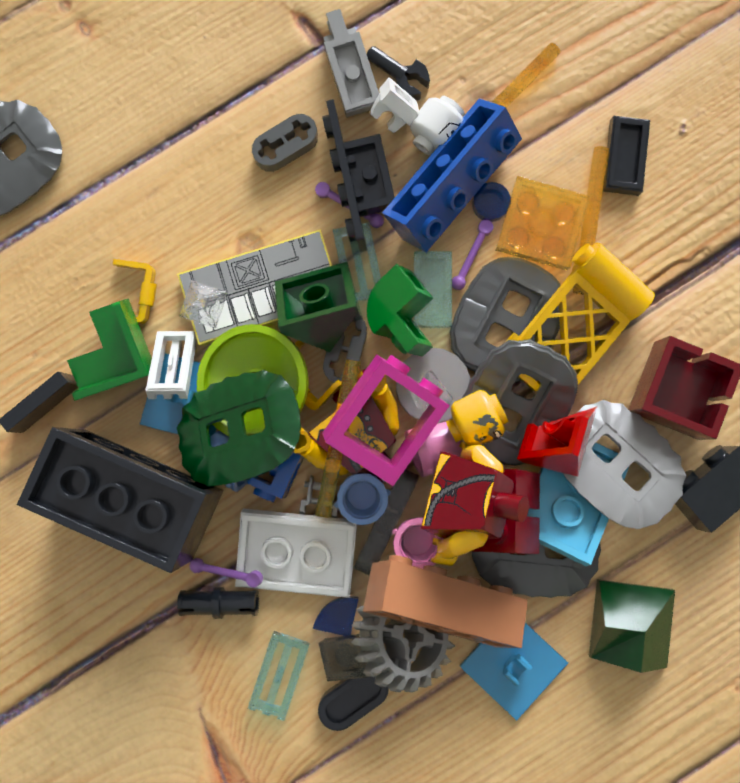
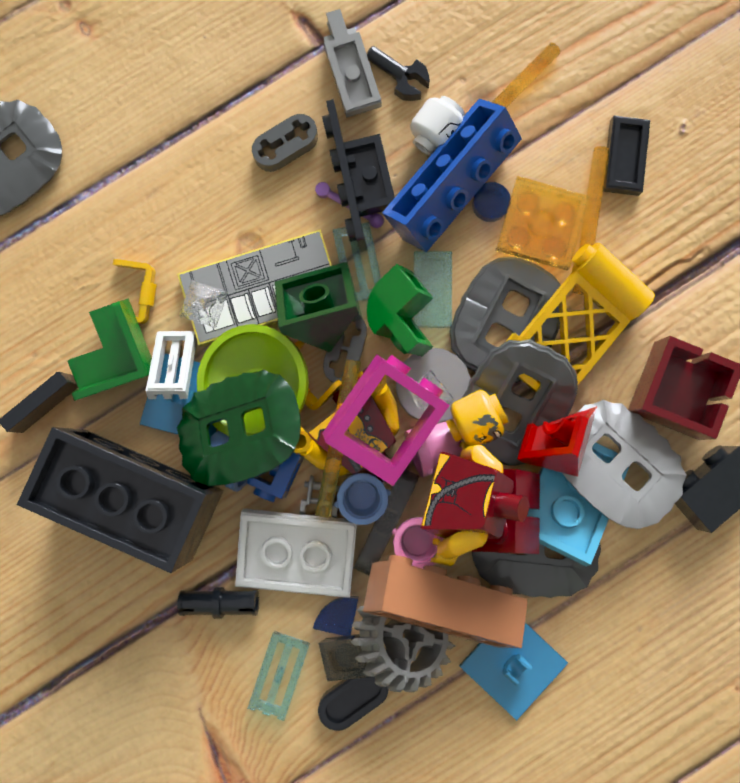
medium lavender hinge [189,558,263,588] -> none
white tile [370,78,419,133] -> none
medium lavender hinge [451,220,493,290] -> none
dark green slope [589,579,675,673] -> none

